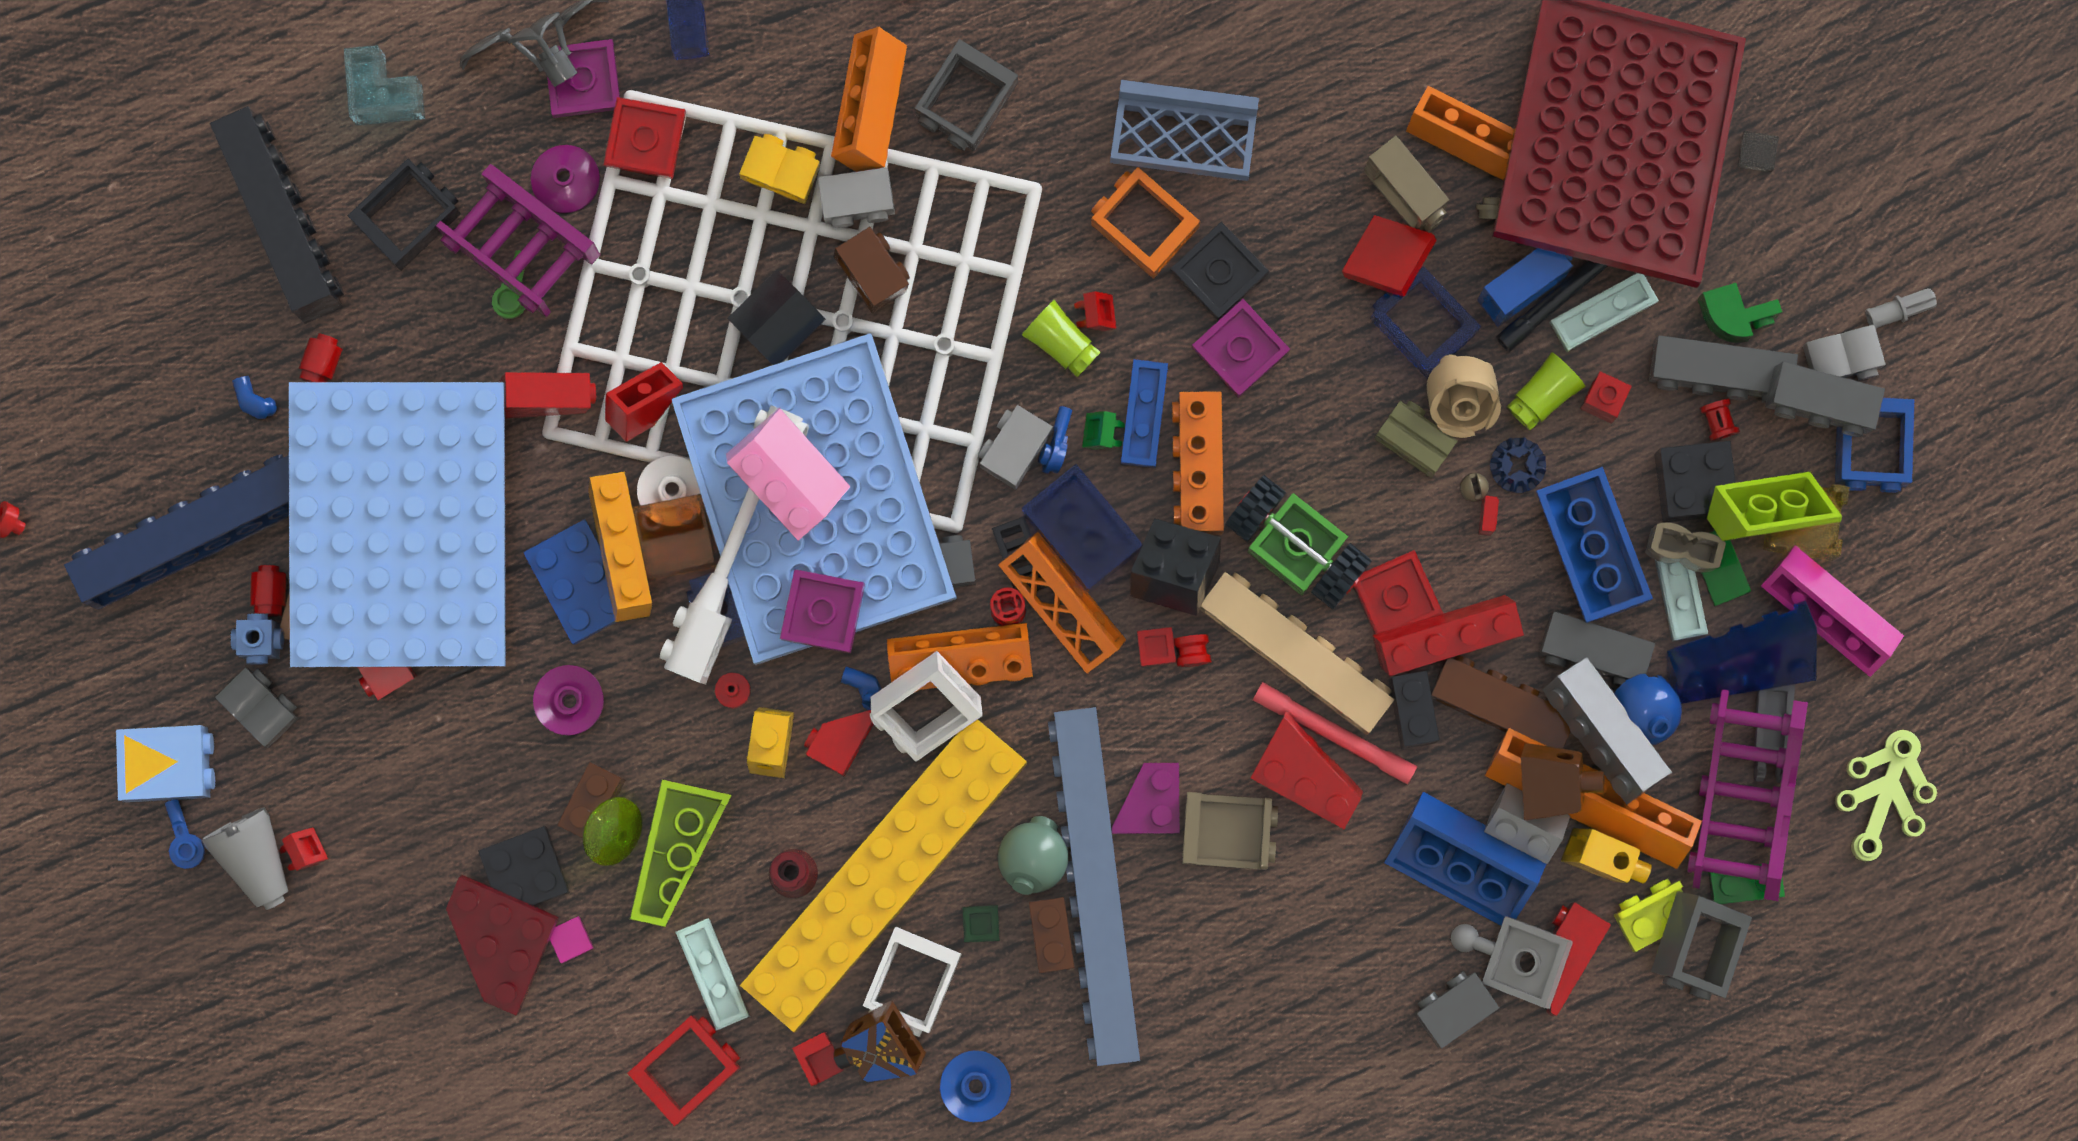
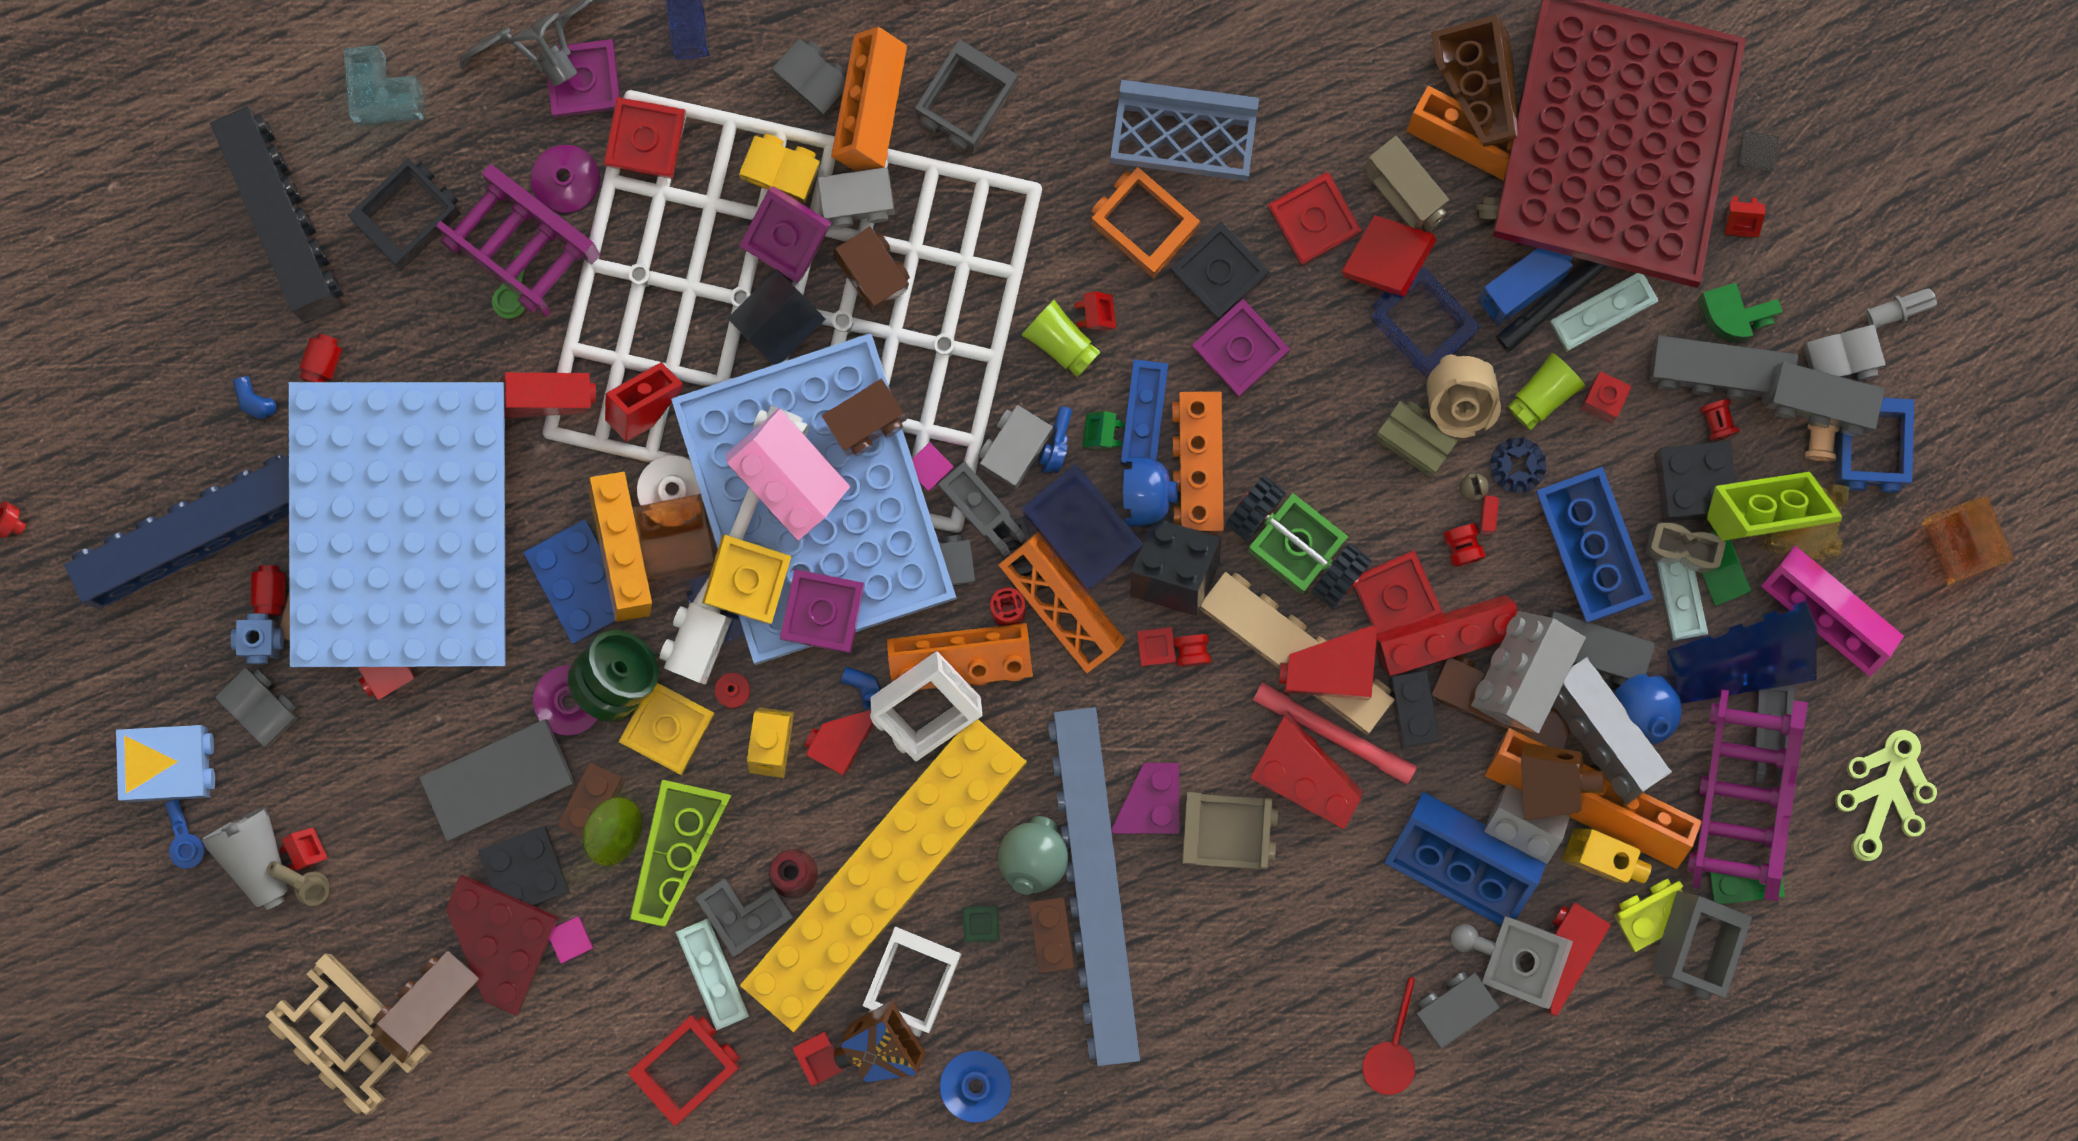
none -> tan fence [265,953,432,1115]
none -> dark tan plate [267,861,330,906]
none -> brick [371,950,479,1064]
none -> dark grey tile [419,719,575,842]
none -> dark green wheel [568,630,659,721]
none -> yellow plate [619,683,715,776]
none -> dark grey plate [695,878,794,957]
none -> yellow plate [702,535,791,624]
none -> magenta plate [739,186,832,283]
none -> dark grey brick [772,38,847,119]
none -> reddish brown brick [822,378,907,457]
none -> dark pink tile [912,442,954,492]
none -> dark grey hinge [938,461,1027,557]
none -> blue cylinder [1123,457,1178,527]
none -> red tile [1267,172,1362,266]
none -> red slope [1279,626,1377,700]
none -> red piece [1362,977,1415,1095]
none -> reddish brown wedge [1431,14,1518,147]
none -> red wheel [1443,523,1486,567]
none -> light grey brick [1471,611,1586,733]
none -> red tile [1724,196,1765,238]
none -> light nougat bush [1804,424,1840,462]
none -> clear orange slope [1922,495,2014,586]

